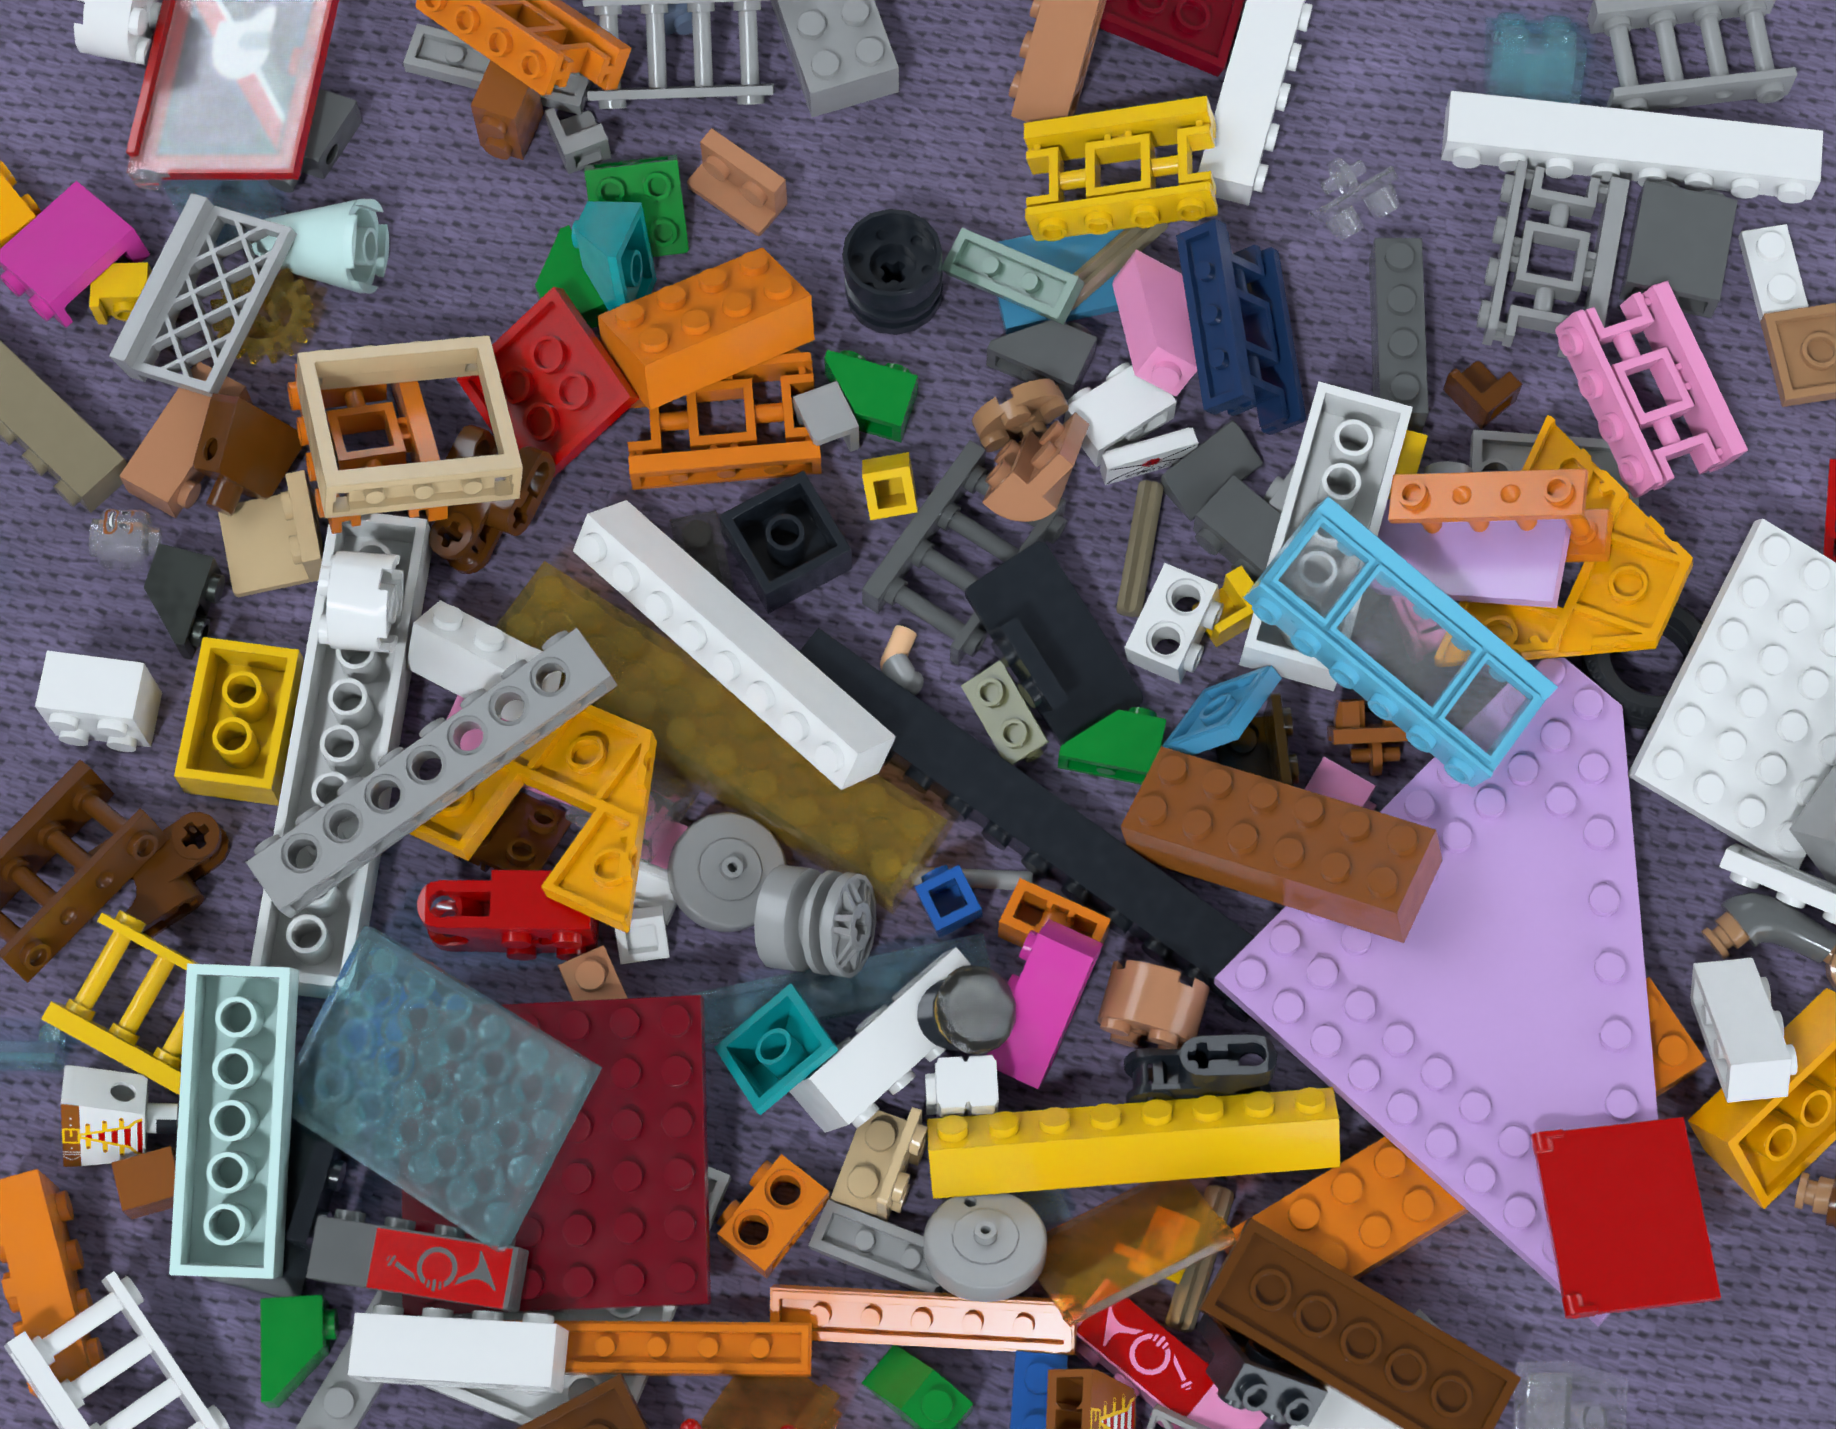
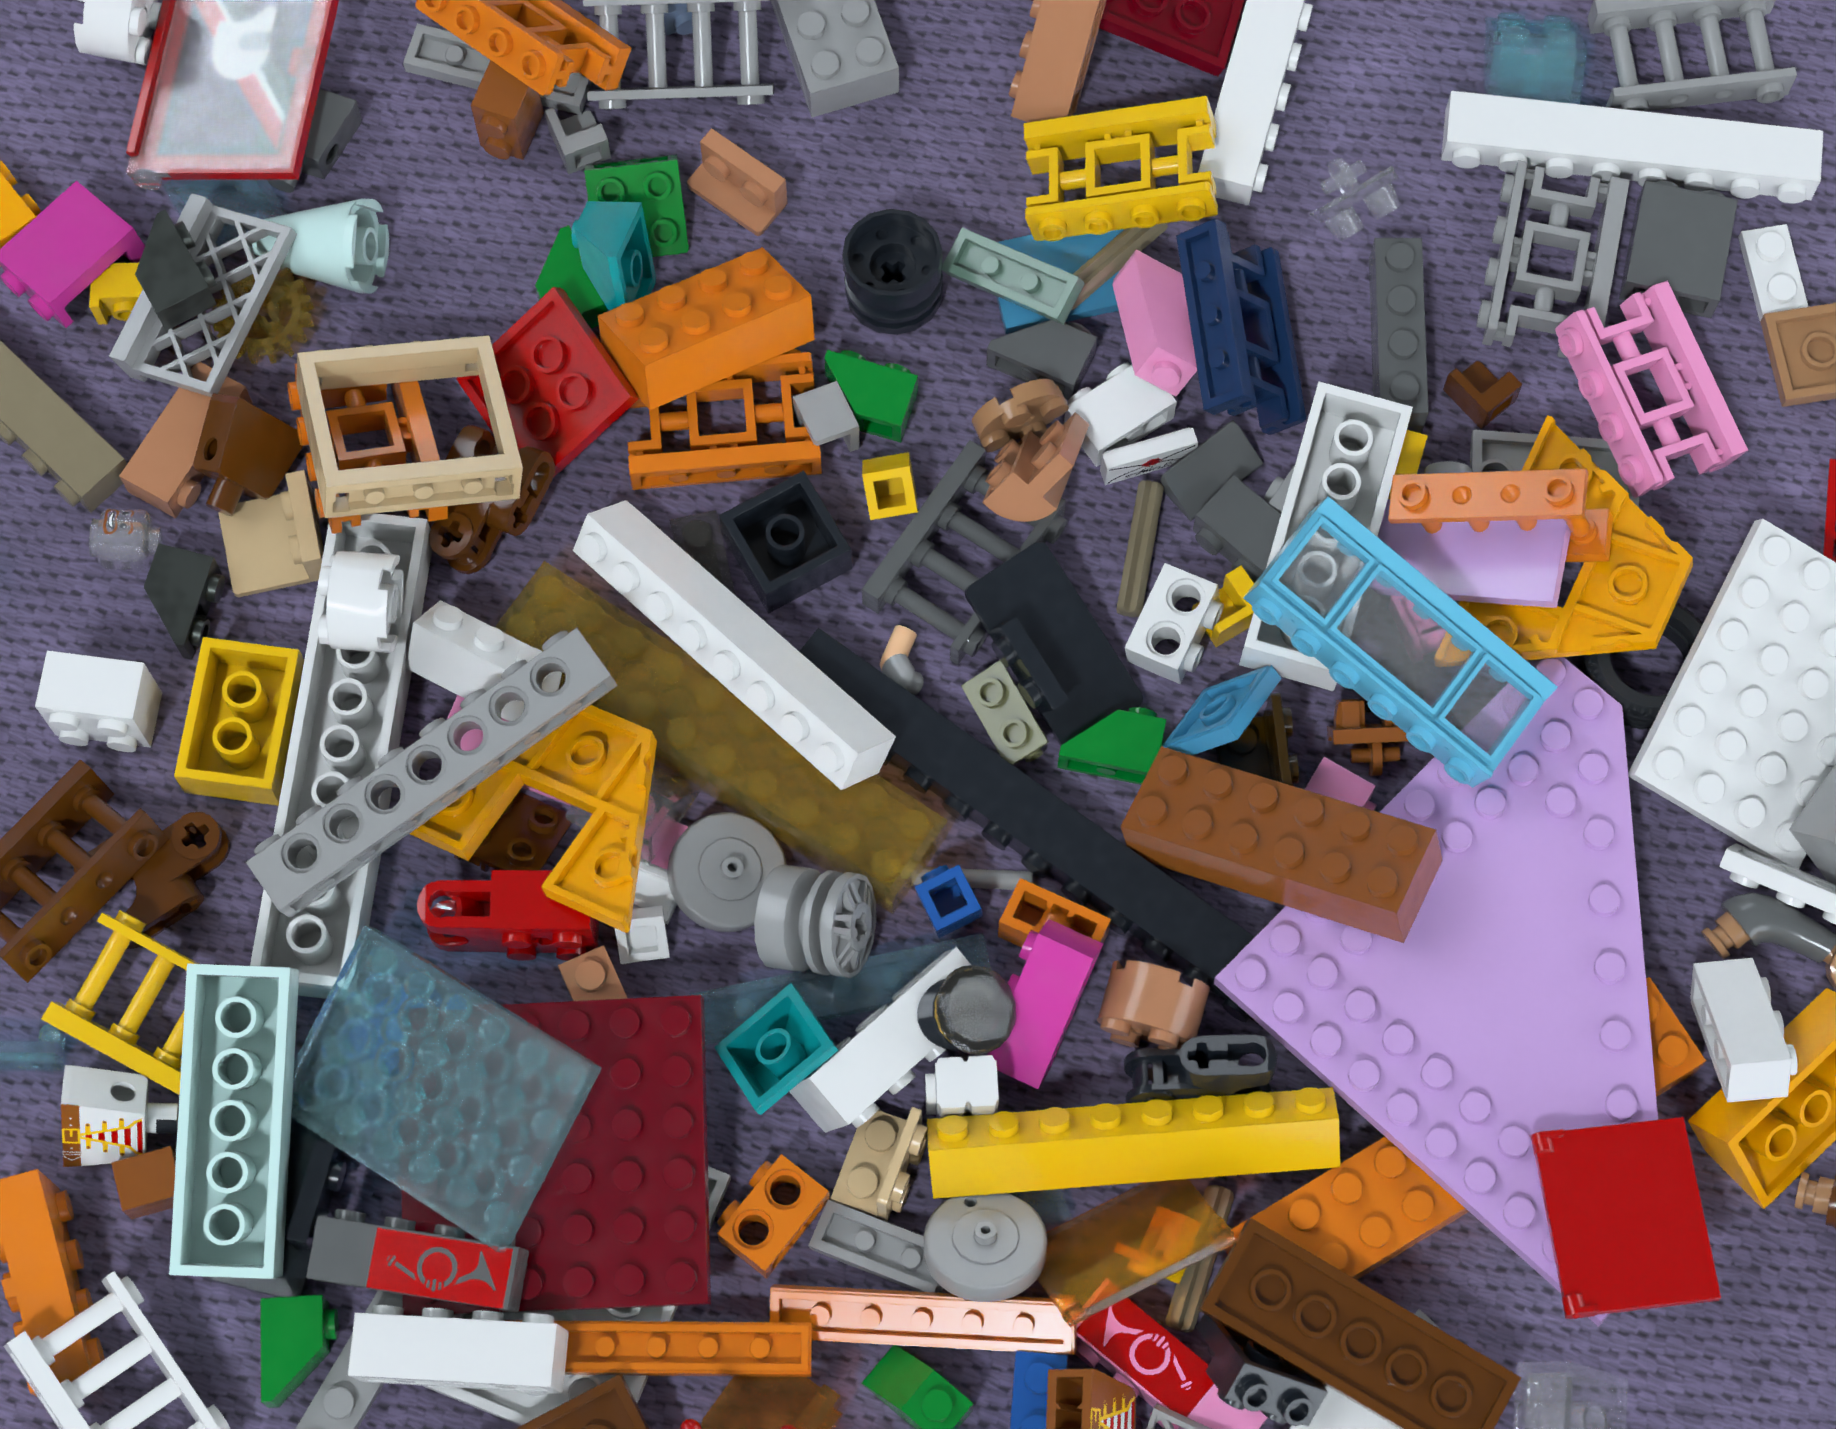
none -> pearl dark grey slope [135,209,217,331]

